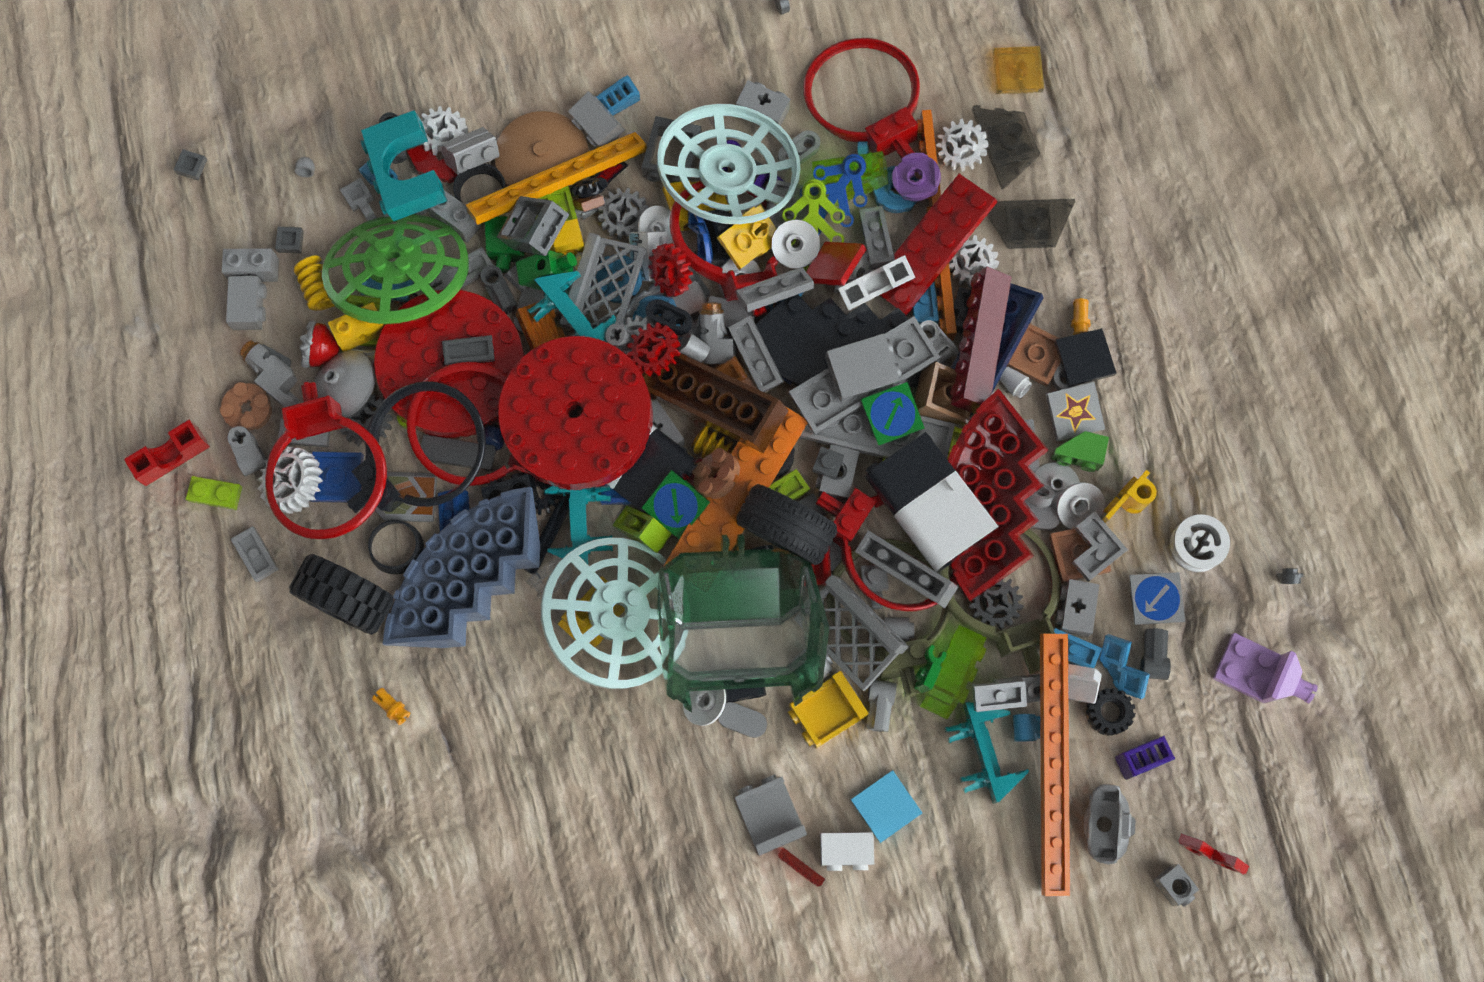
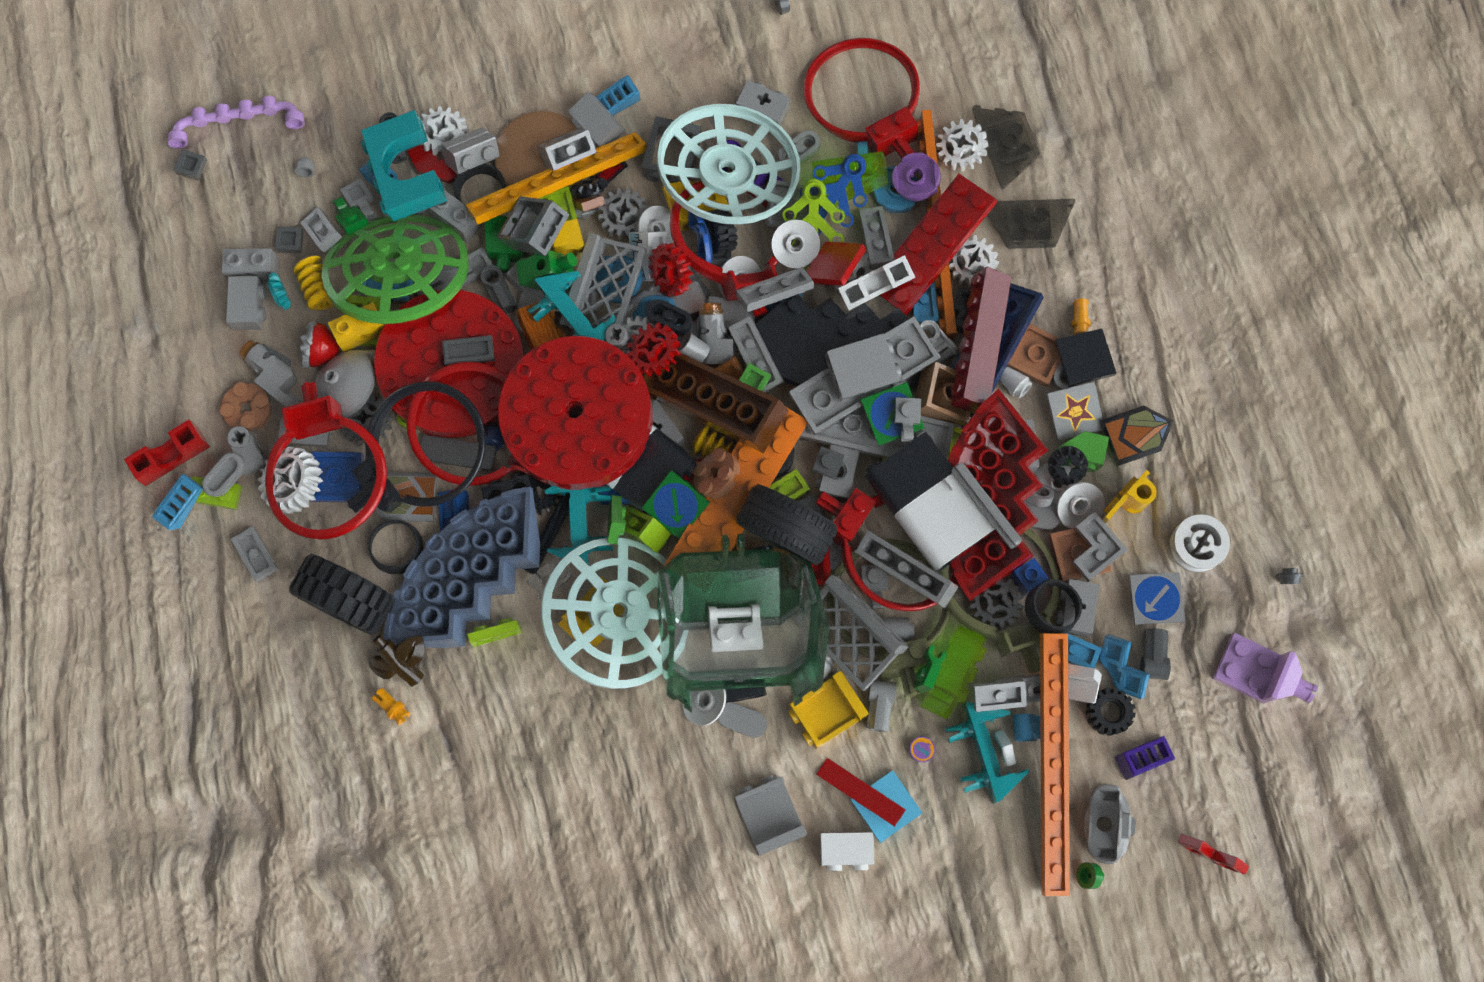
yellow piece [717,205,777,270] -> none
clear red tile [777,847,825,887] -> none
clear yellow plate [993,46,1044,94] -> none
light grey brick [1153,864,1199,907] -> none
none -> dark azure slope [152,474,203,530]
none -> lavender bar [167,96,305,149]
none -> light grey tile [202,453,246,497]
none -> teal gear [267,272,291,310]
none -> light grey plate [300,207,342,253]
none -> green plate [332,197,369,235]
none -> dark brown plant [369,635,425,687]
none -> lime plate [468,618,522,647]
none -> light grey brick [538,128,597,171]
none -> bright green plate [607,495,626,544]
none -> white plate [708,604,763,652]
none -> bright green plate [739,363,771,391]
none -> red sticker [816,758,906,827]
none -> light grey plate [894,397,921,442]
none -> medium lavender tile [909,736,935,763]
none -> light grey axle [951,463,1022,549]
none -> white tile [994,730,1016,766]
none -> blue brick [1009,558,1049,597]
none -> black tyre [1025,580,1082,634]
none -> black gear [1048,446,1088,486]
none -> green tile [1076,862,1104,889]
none -> tile [1100,406,1174,466]

